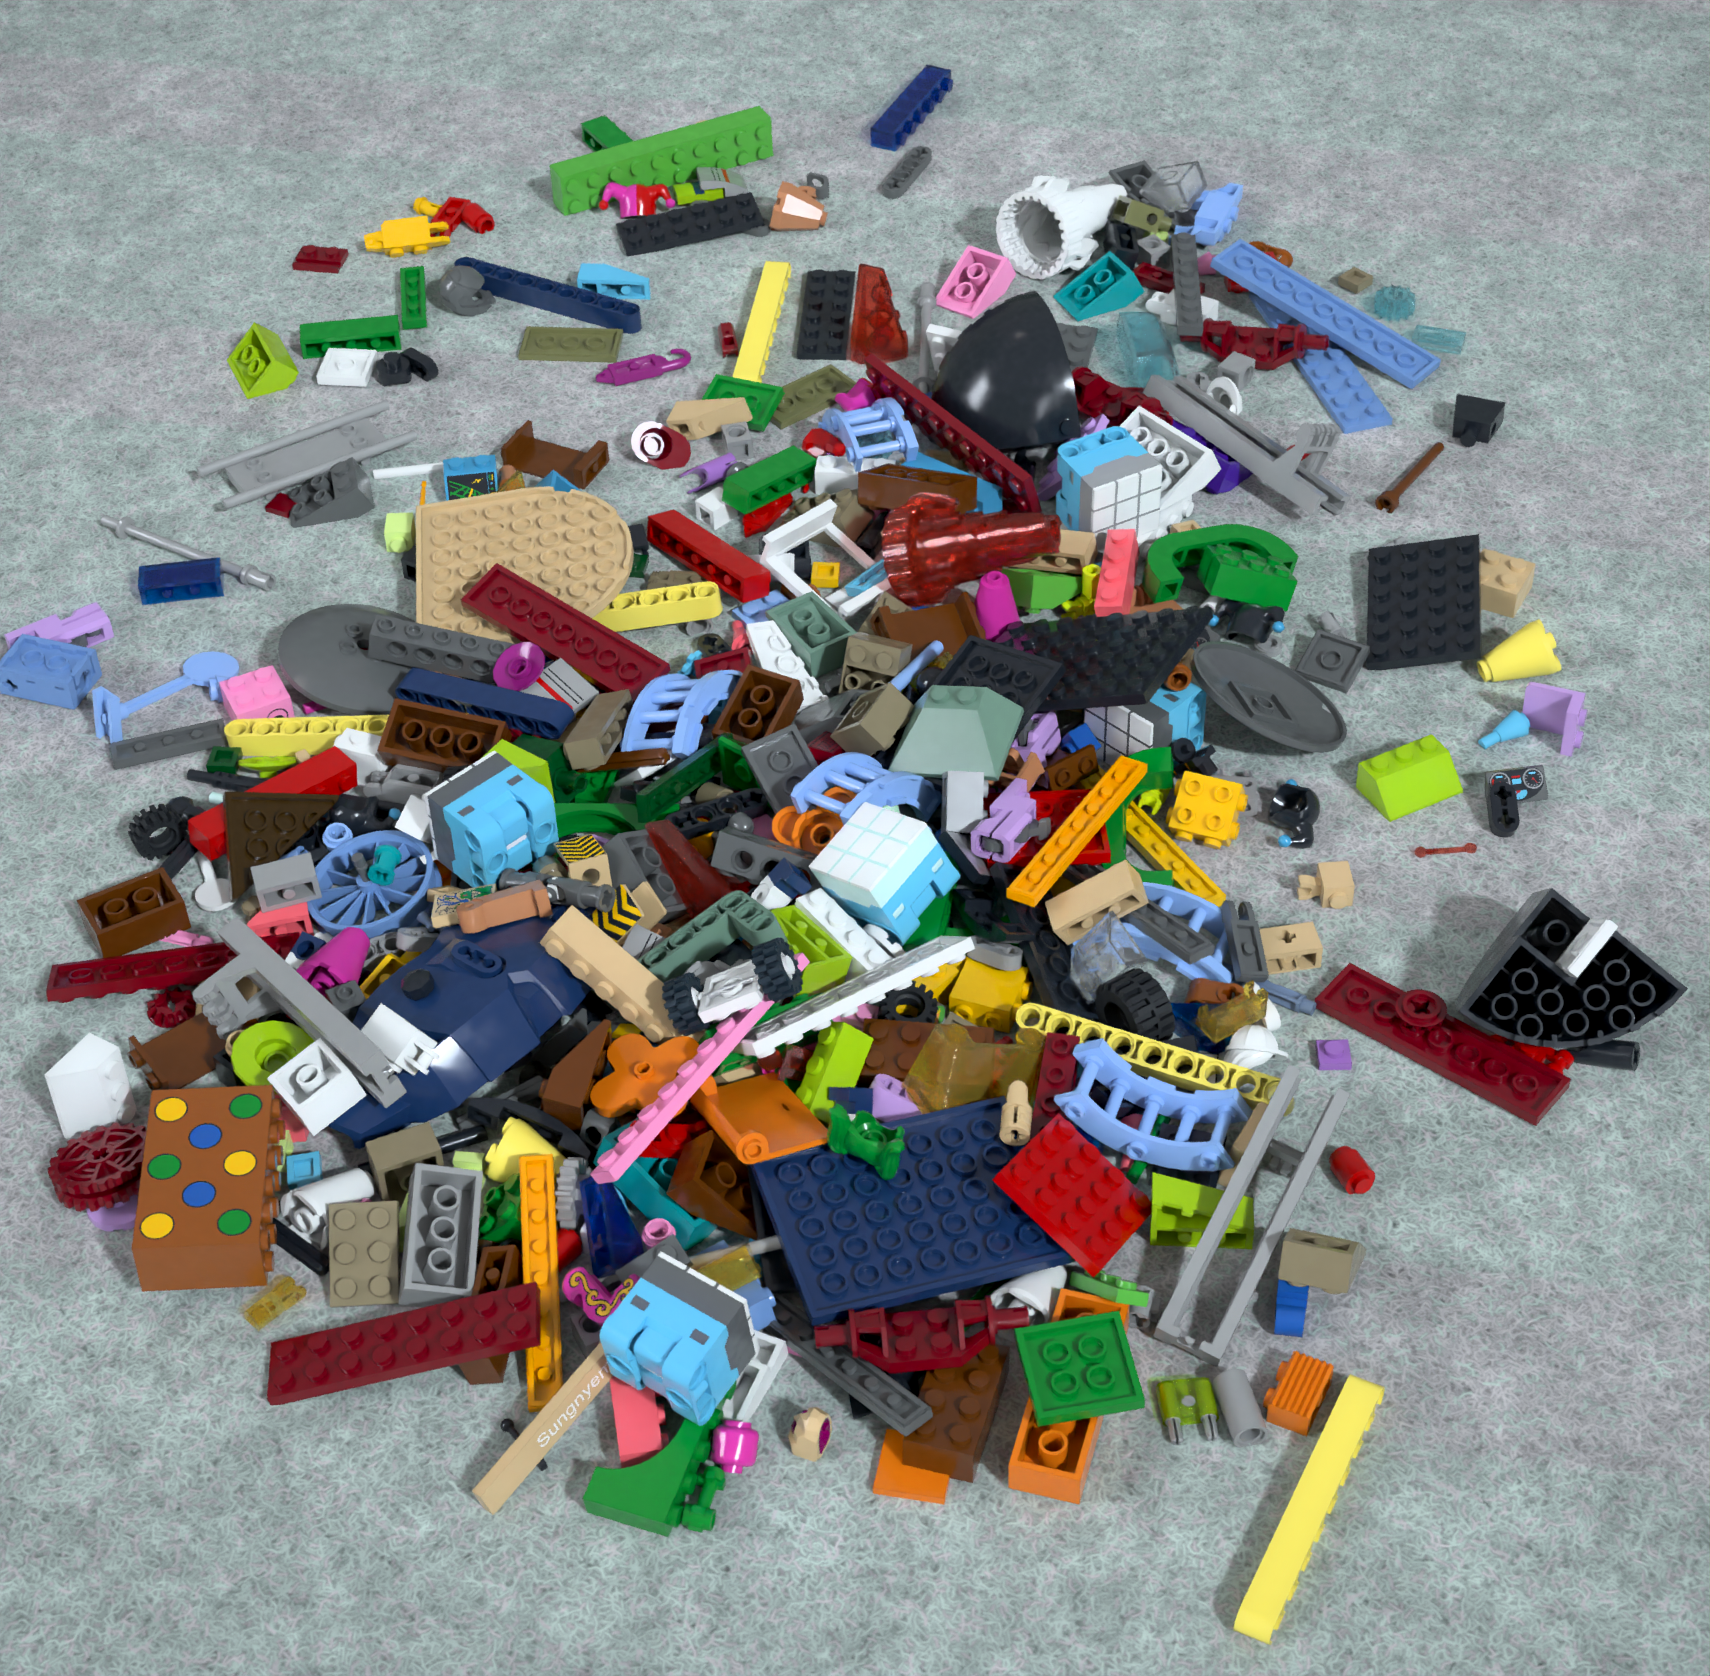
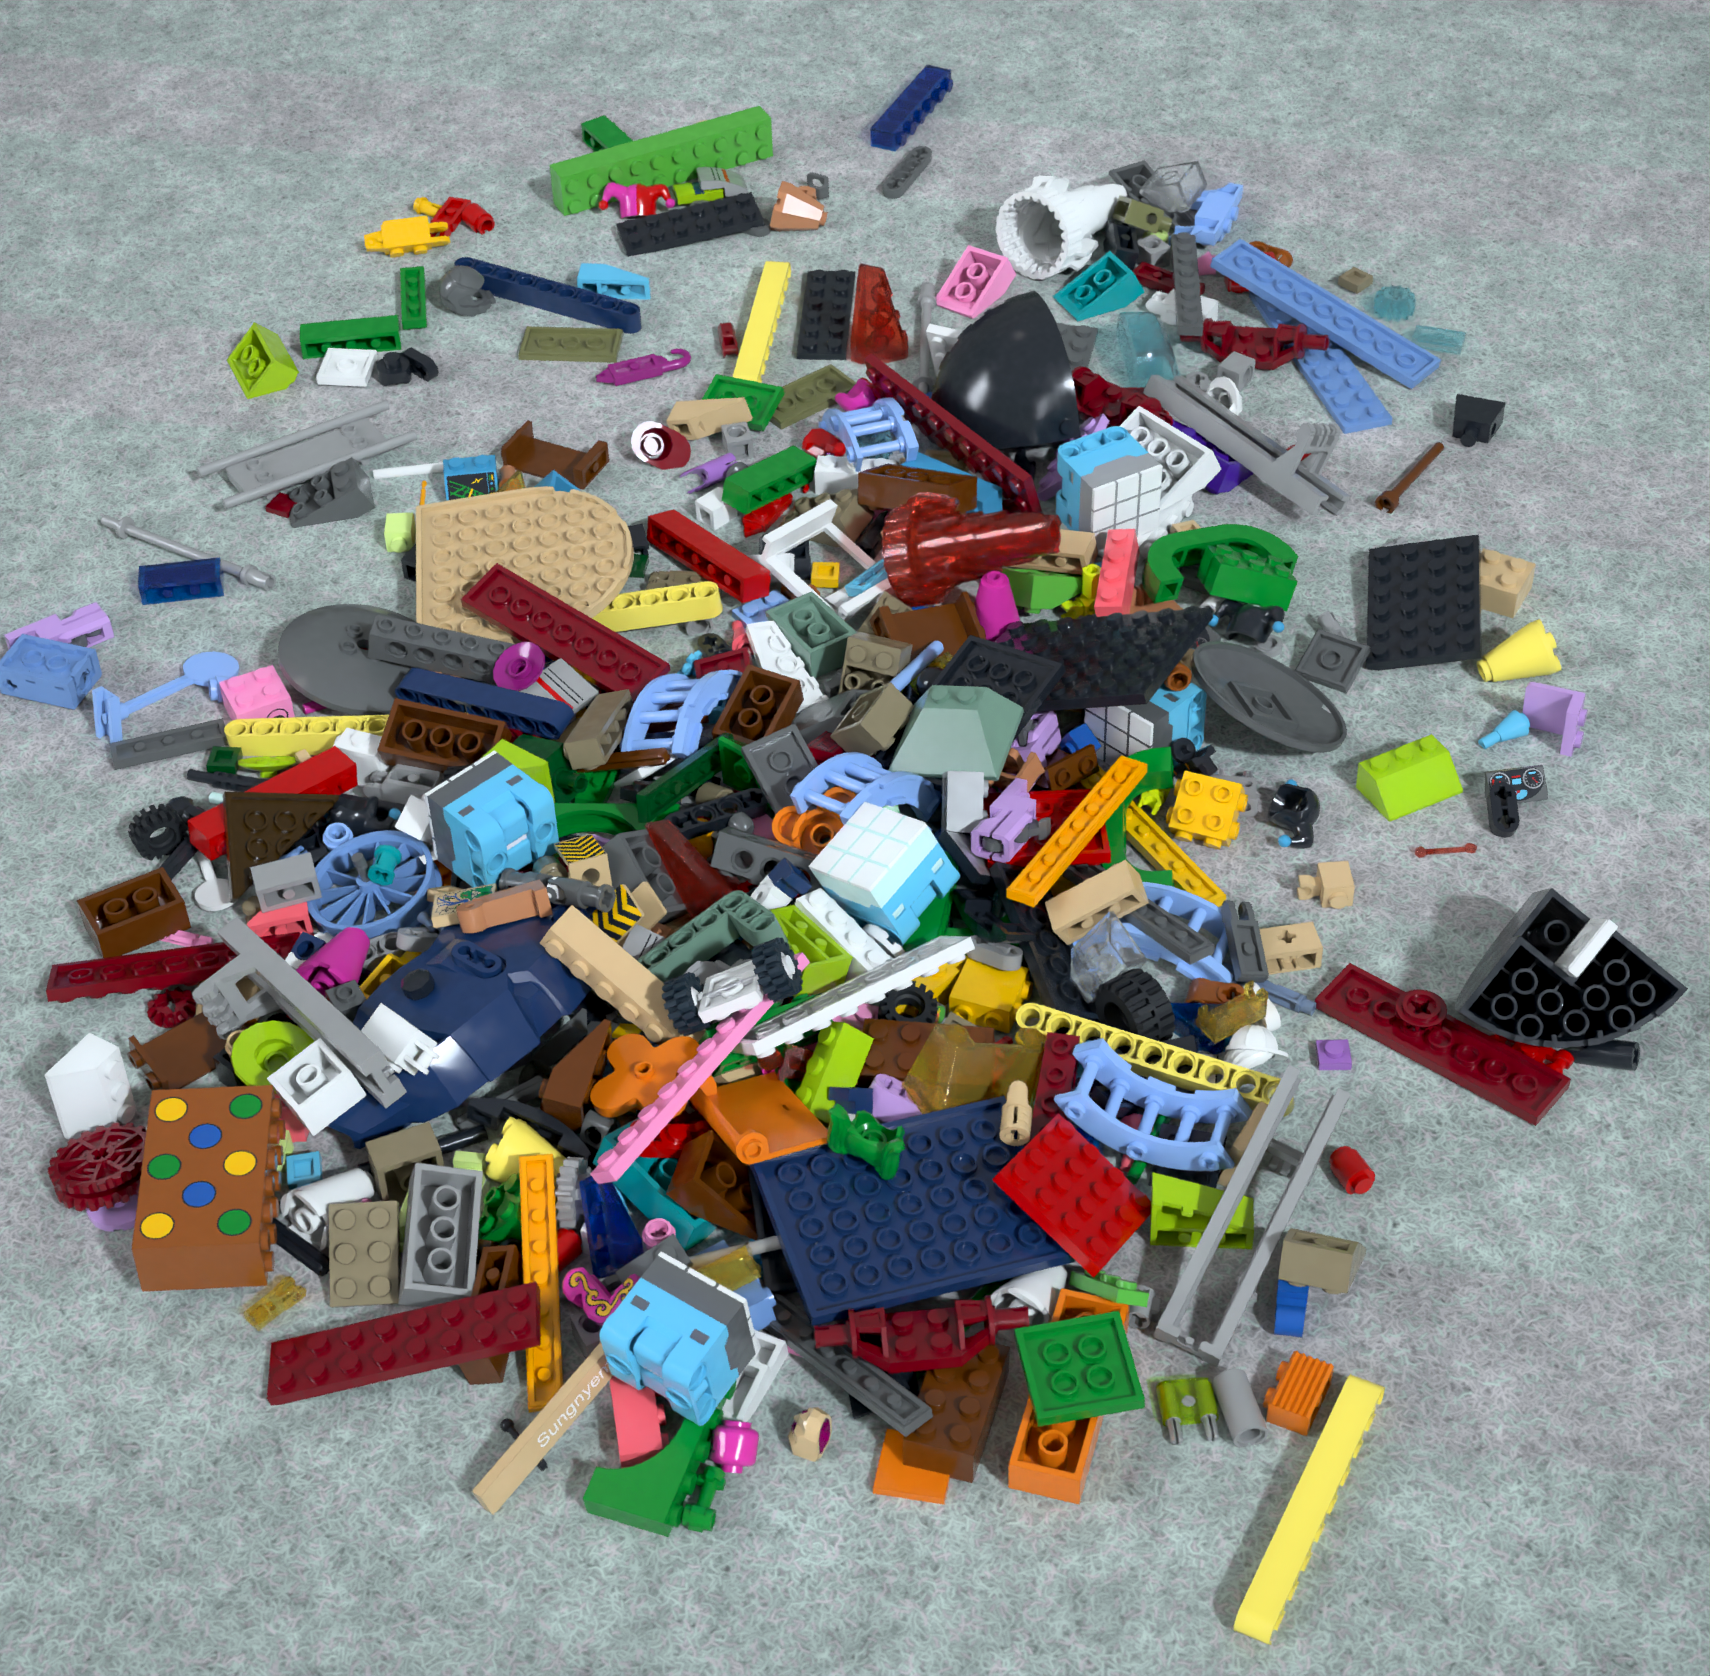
dark red plate [292,245,349,274] -> none

